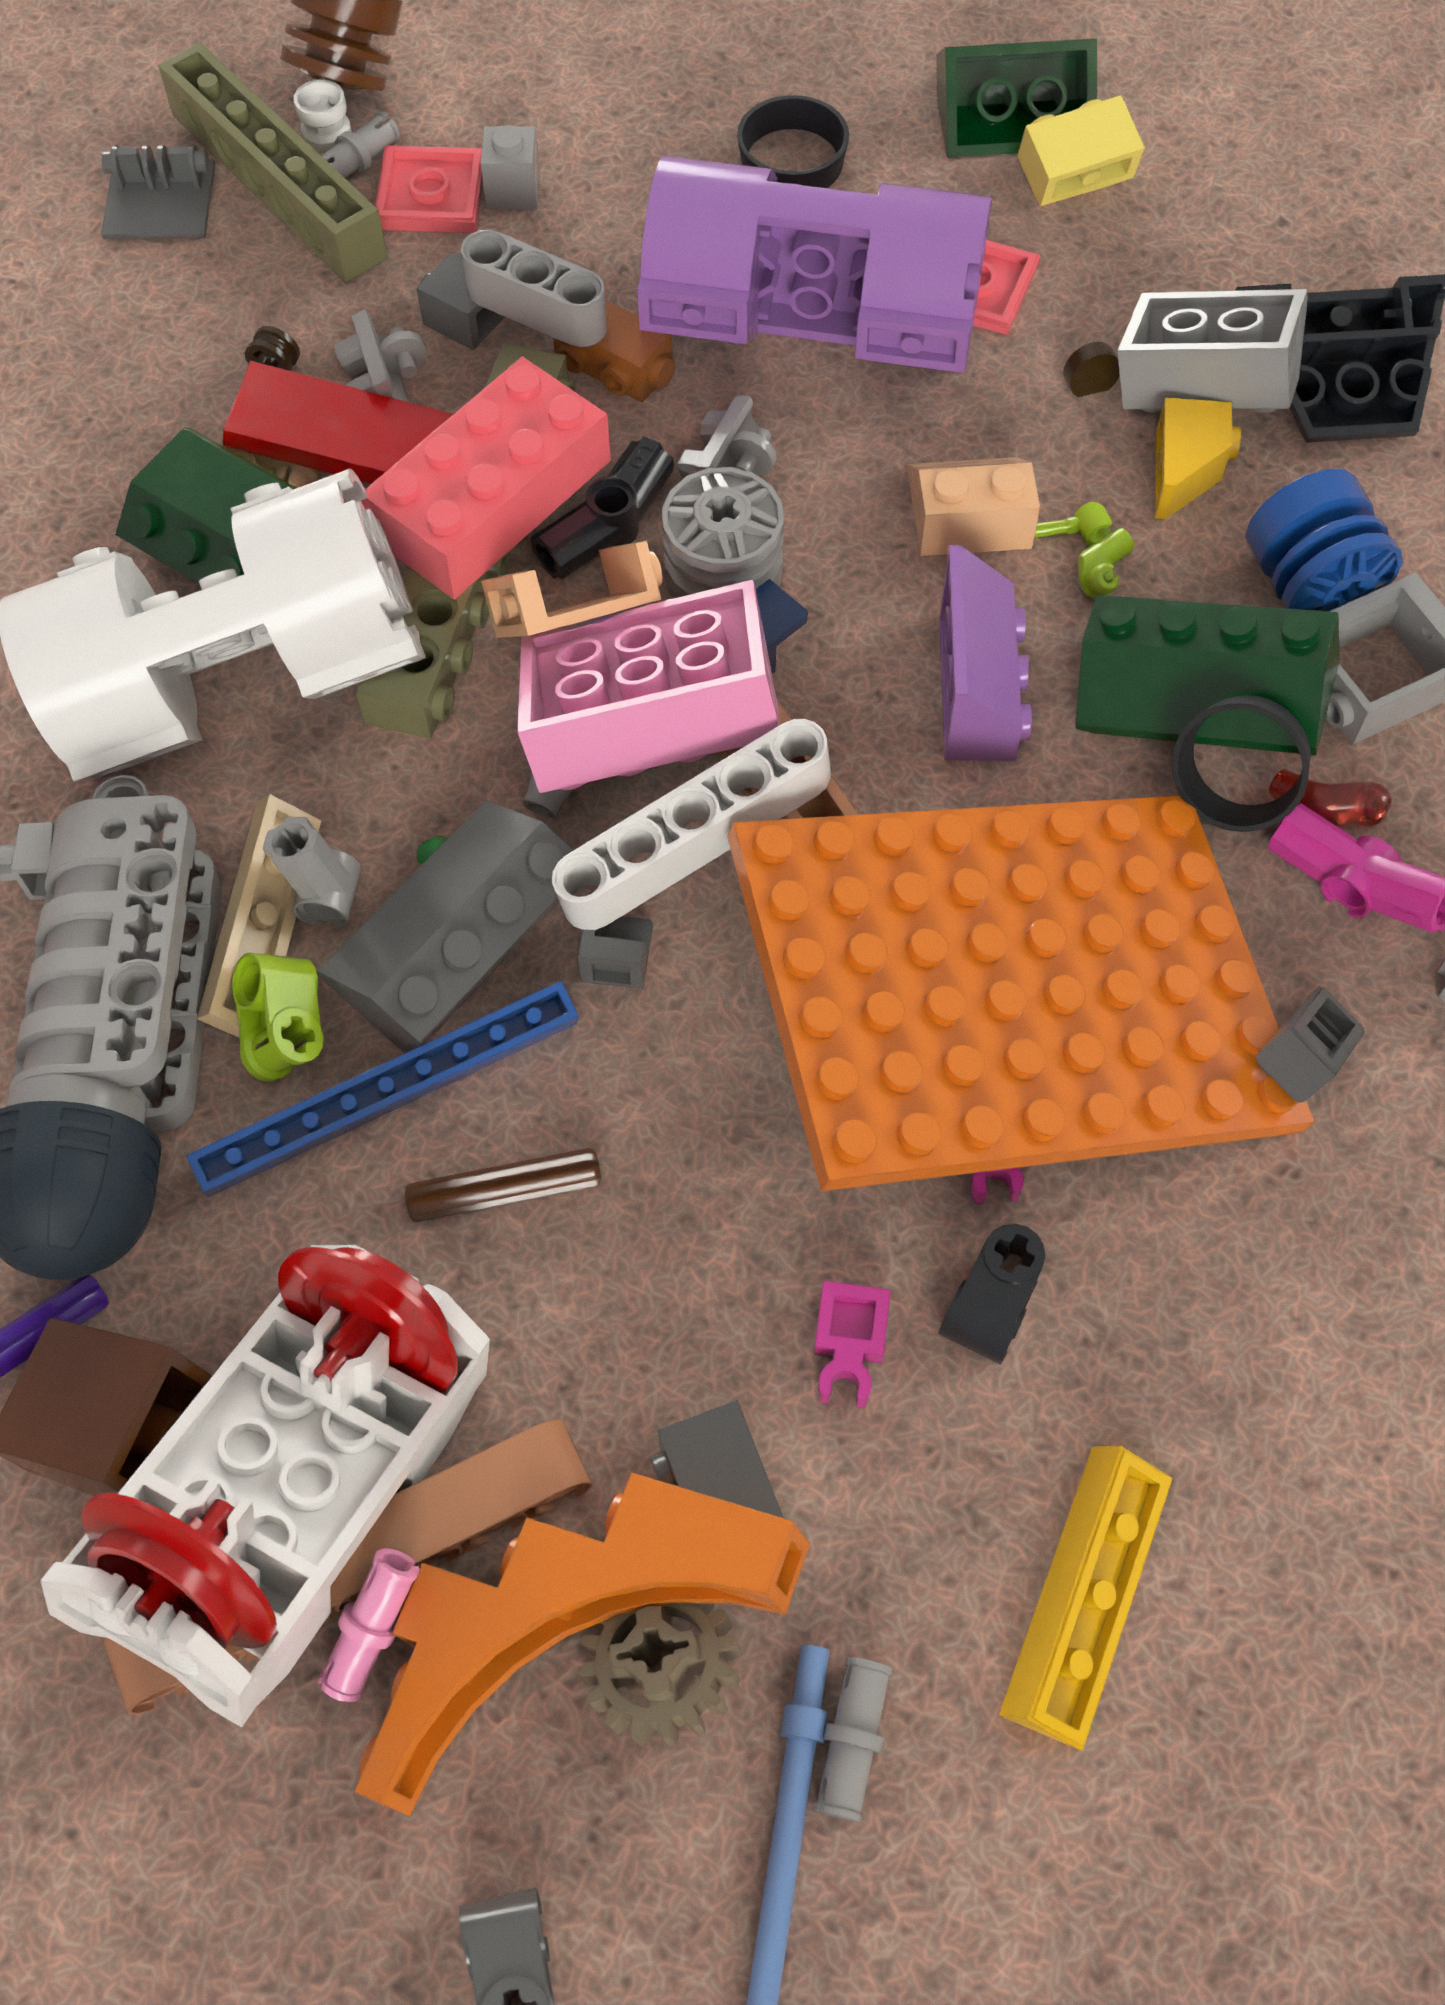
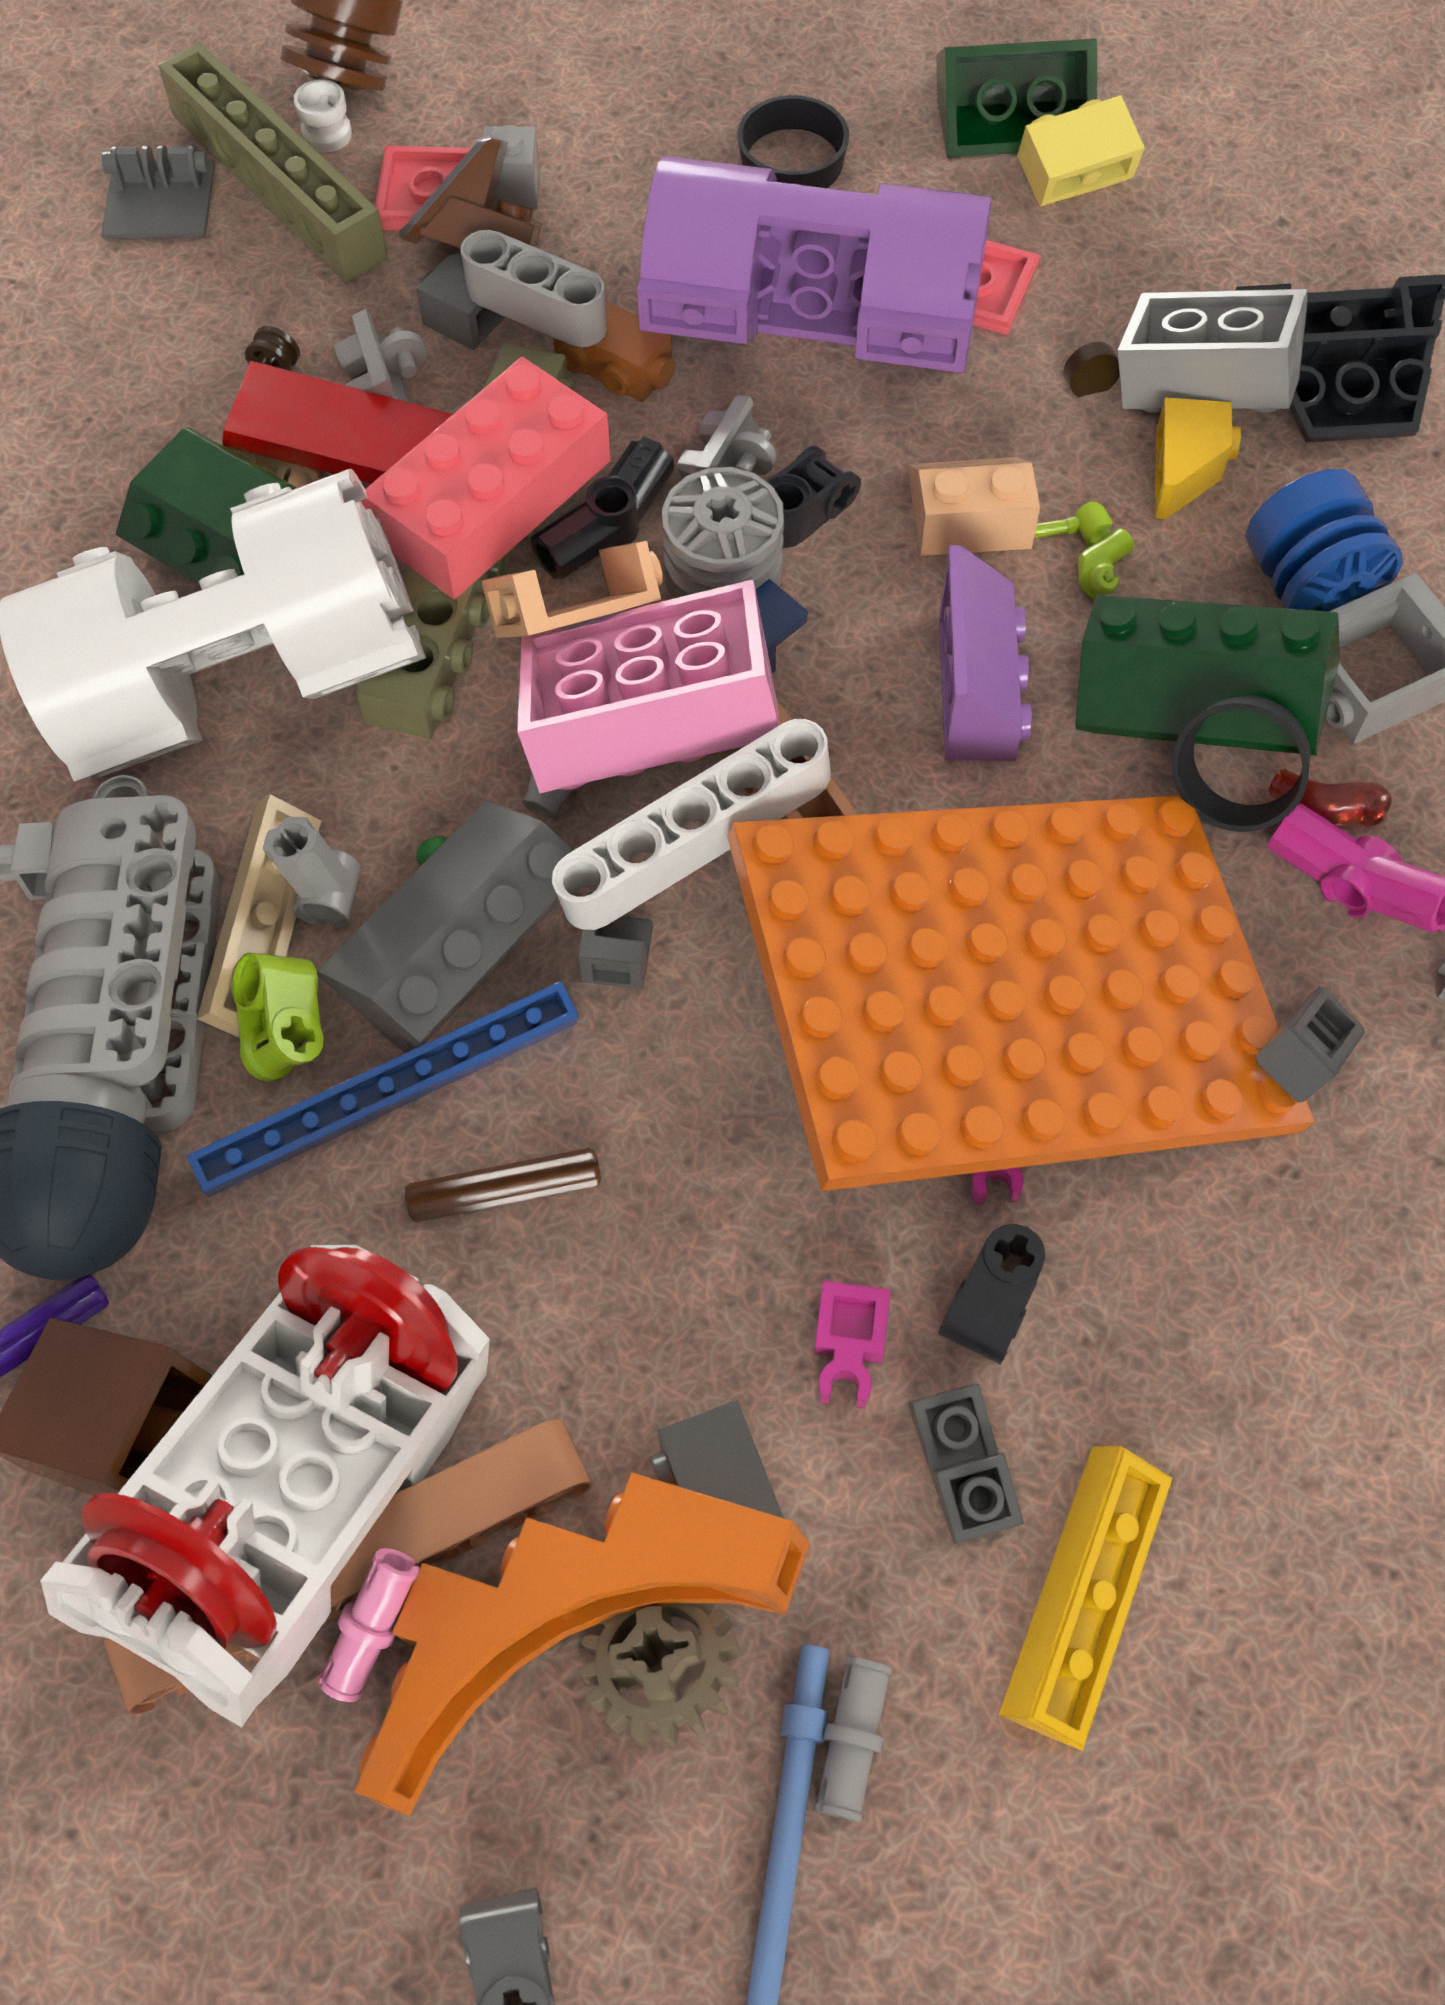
light grey pin [321,111,400,179] -> none
none -> reddish brown piece [399,136,543,248]
none -> black piece [766,445,861,548]
none -> dark grey slope [908,1384,1024,1544]

